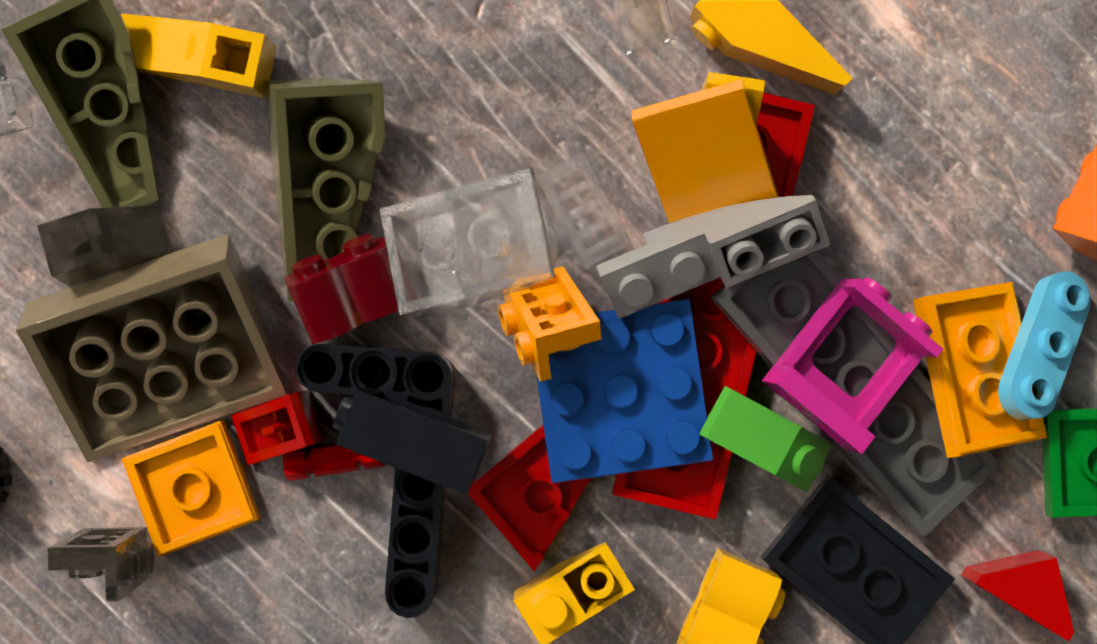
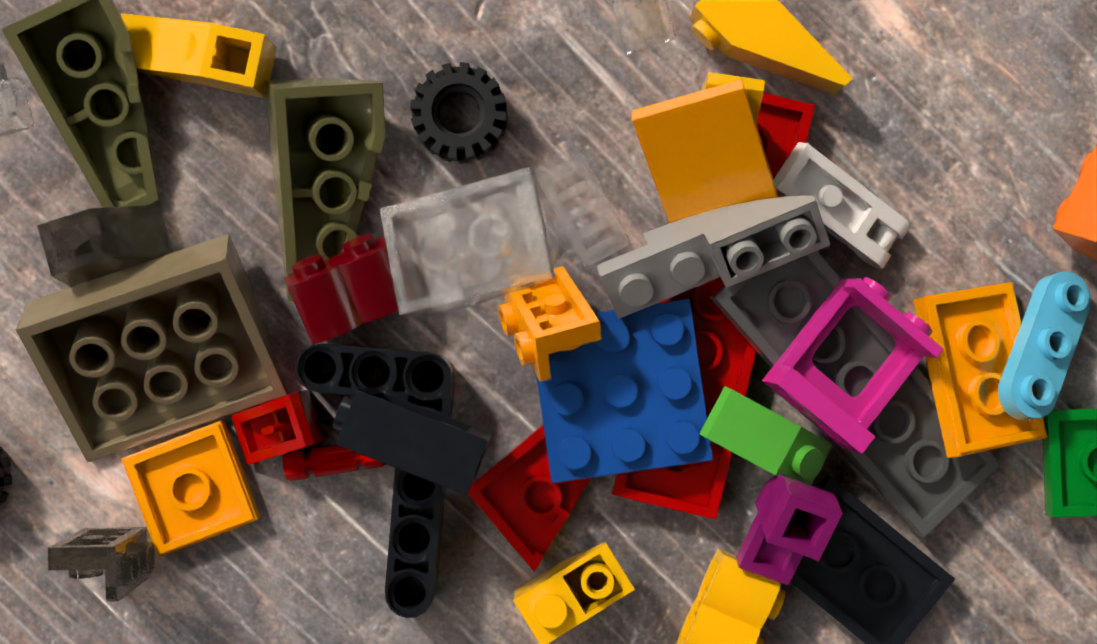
red slope [961,550,1074,642] -> none
none -> black tyre [410,62,508,164]
none -> magenta brick [736,474,843,585]
none -> white plate [773,142,911,270]

